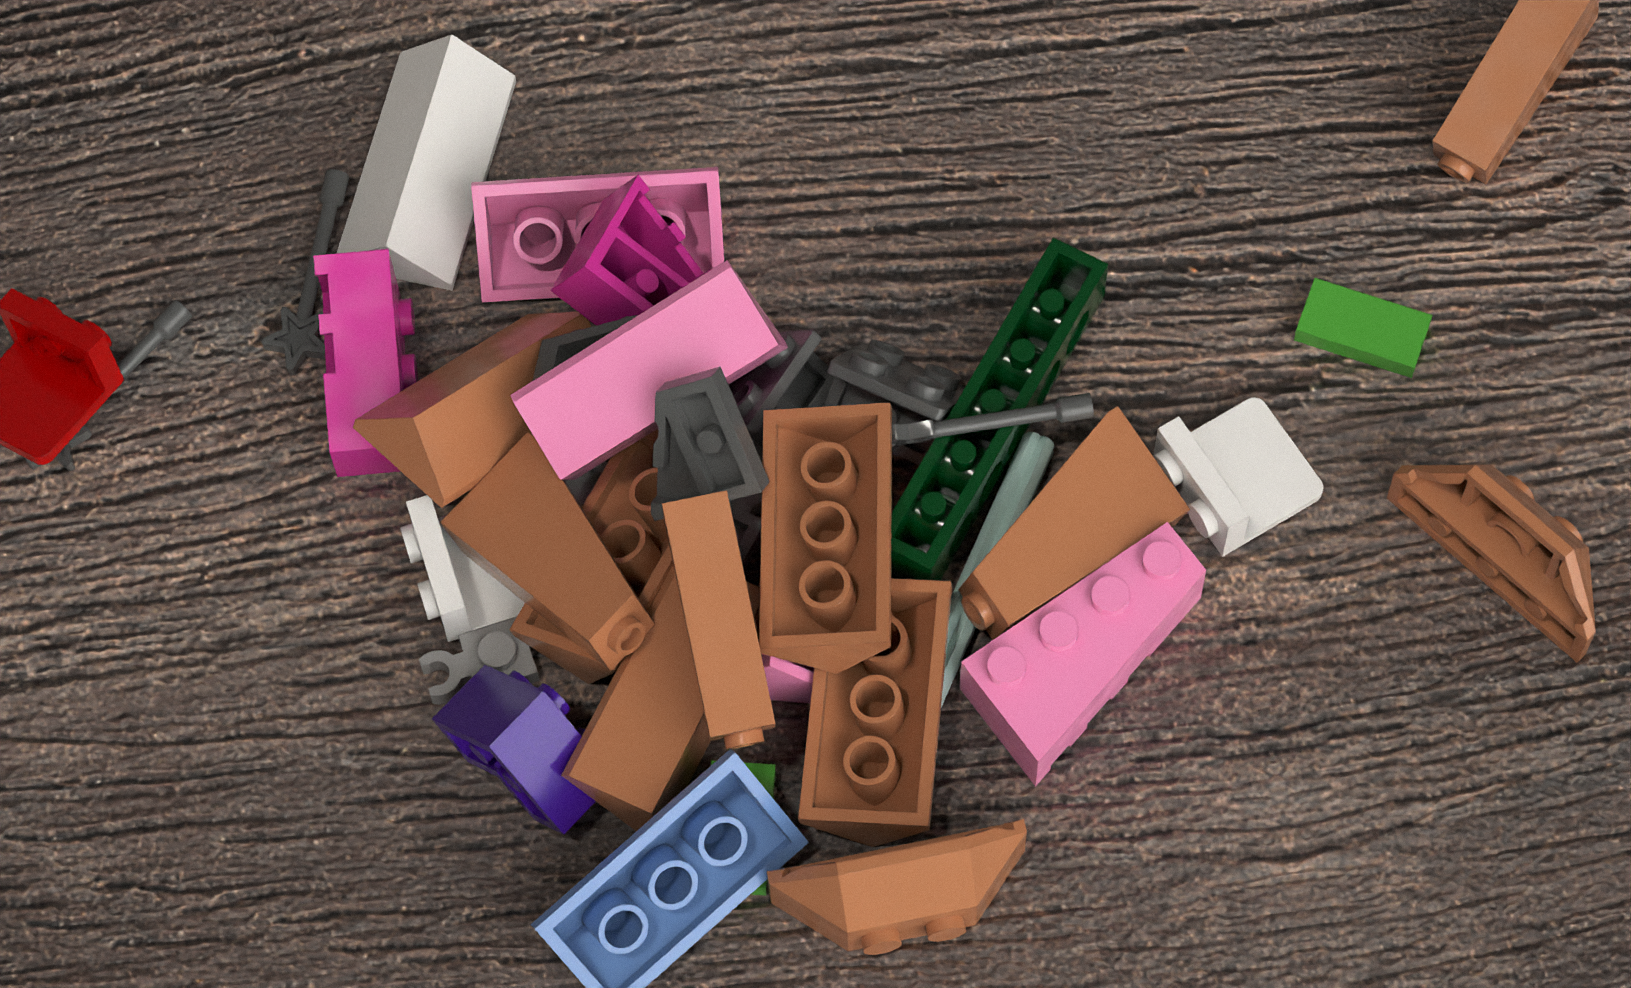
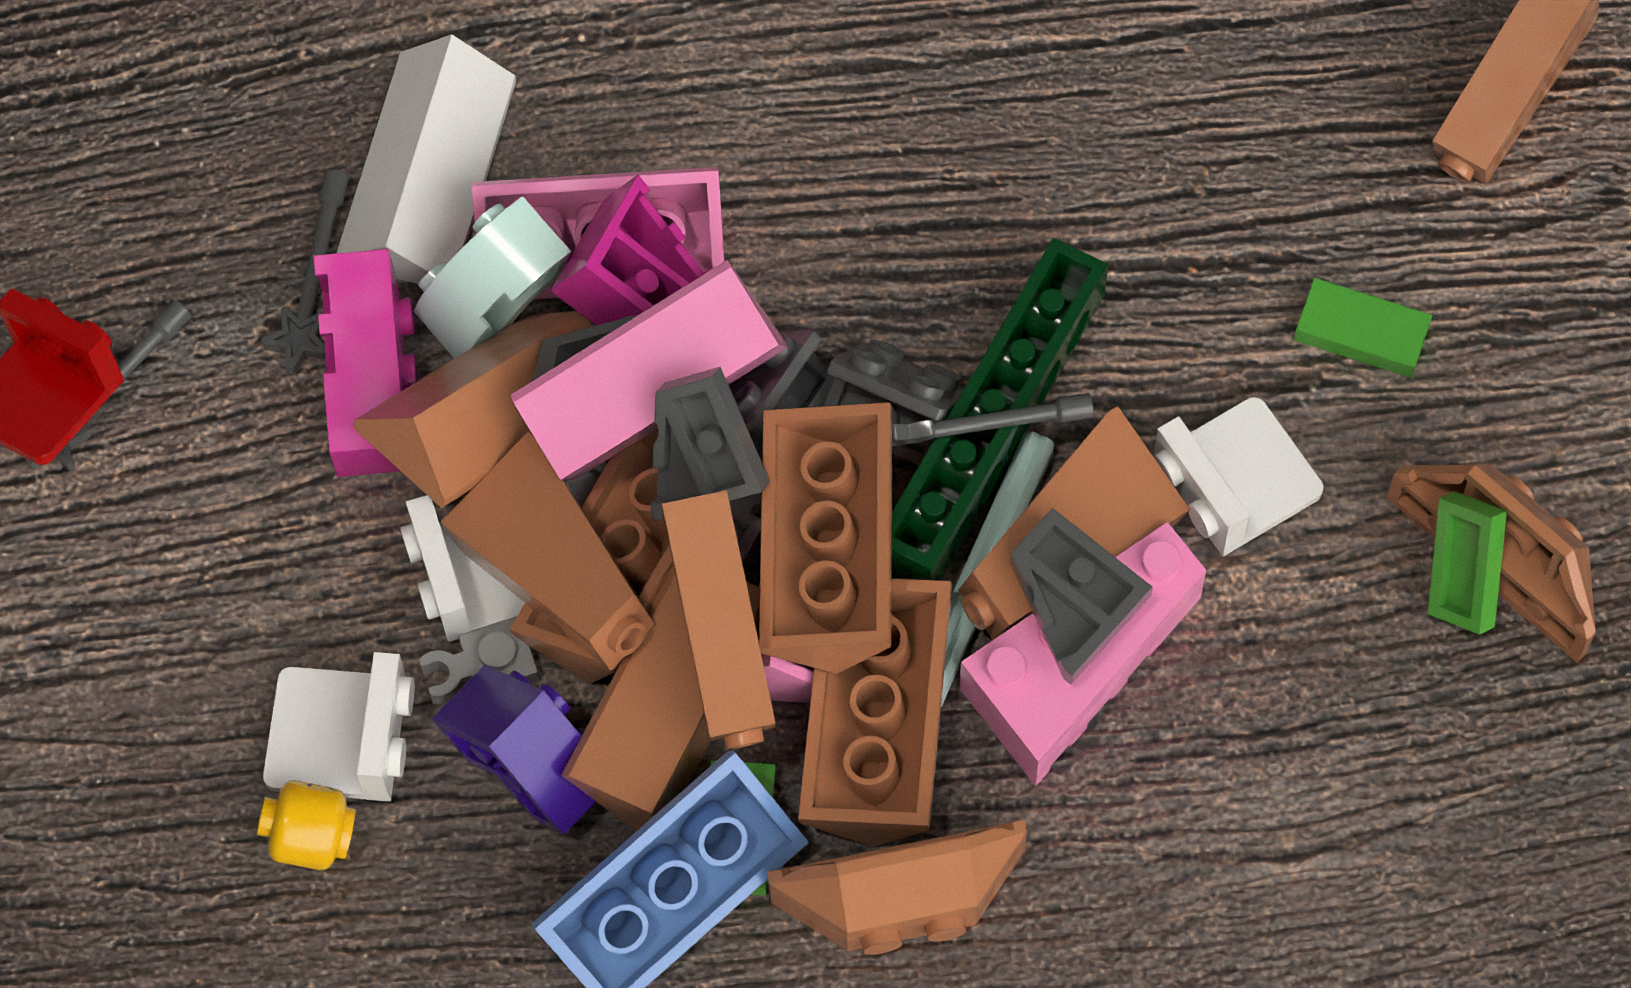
none -> yellow head [256,780,356,871]
none -> white bracket [263,652,415,802]
none -> light aqua brick [414,196,571,359]
none -> dark grey wing [1010,508,1153,684]
none -> bright green tile [1428,491,1507,635]

